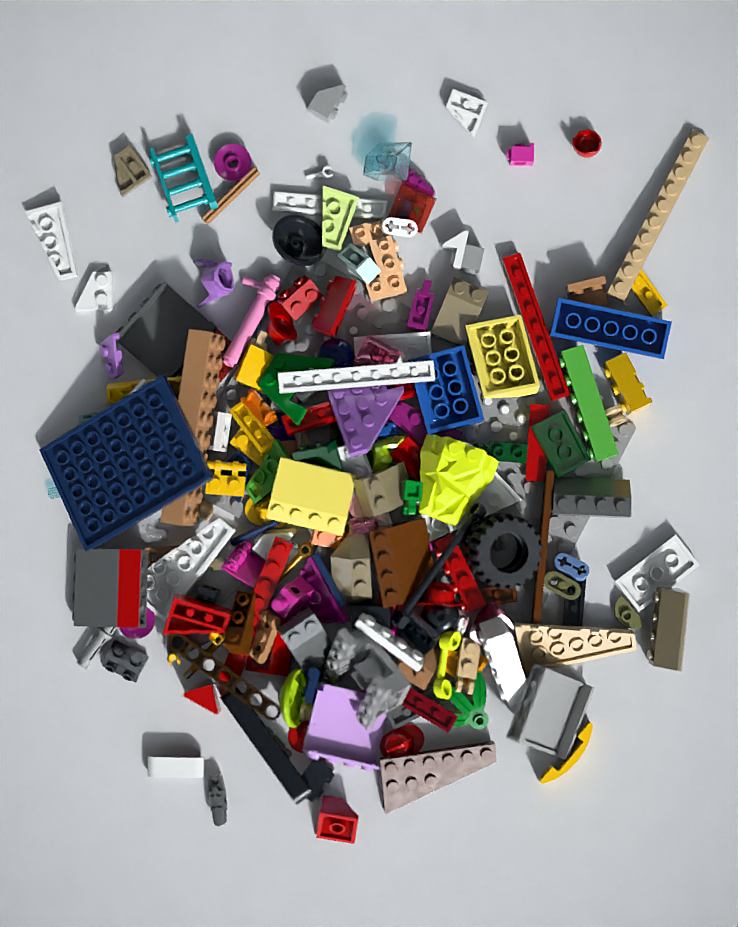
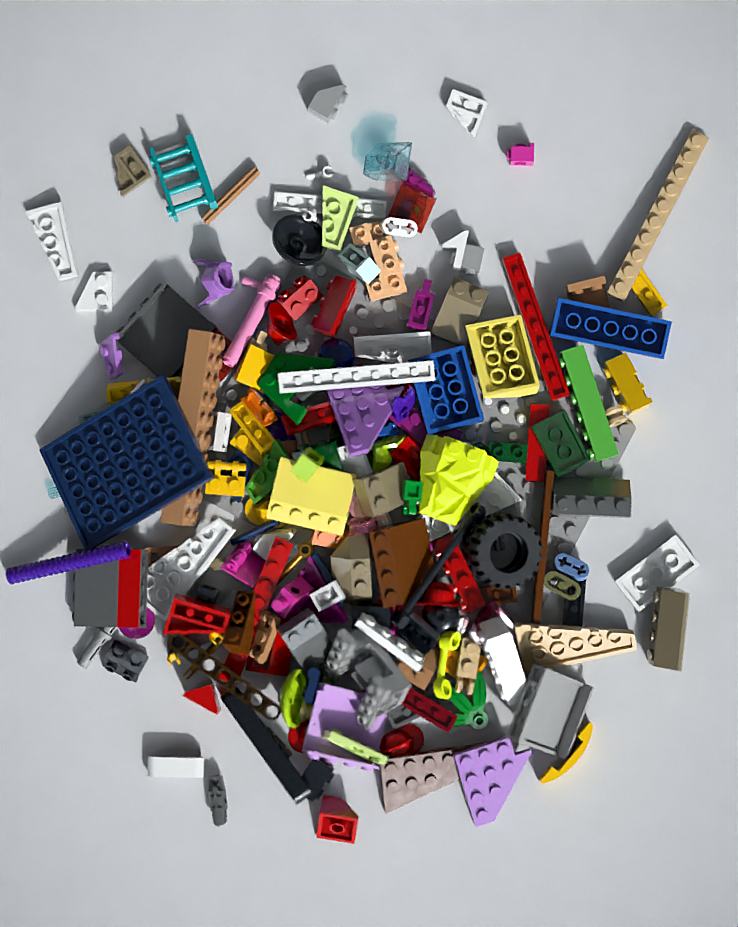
clear cone [140,523,169,542] -> none
tan piece [198,500,214,521] -> none
magenta dish [214,144,252,181] -> none
clear pink slope [354,334,402,366] -> none
red hair [572,129,602,158] -> none
olive plate [614,595,647,629] -> none
none -> dark purple piece [6,541,131,585]
none -> lime brick [291,447,325,483]
none -> white hand [303,208,322,227]
none -> white slope [310,580,346,612]
none -> yellowish green wing [322,729,388,765]
none -> dark purple plate [392,386,417,422]
none -> wing [453,736,531,827]

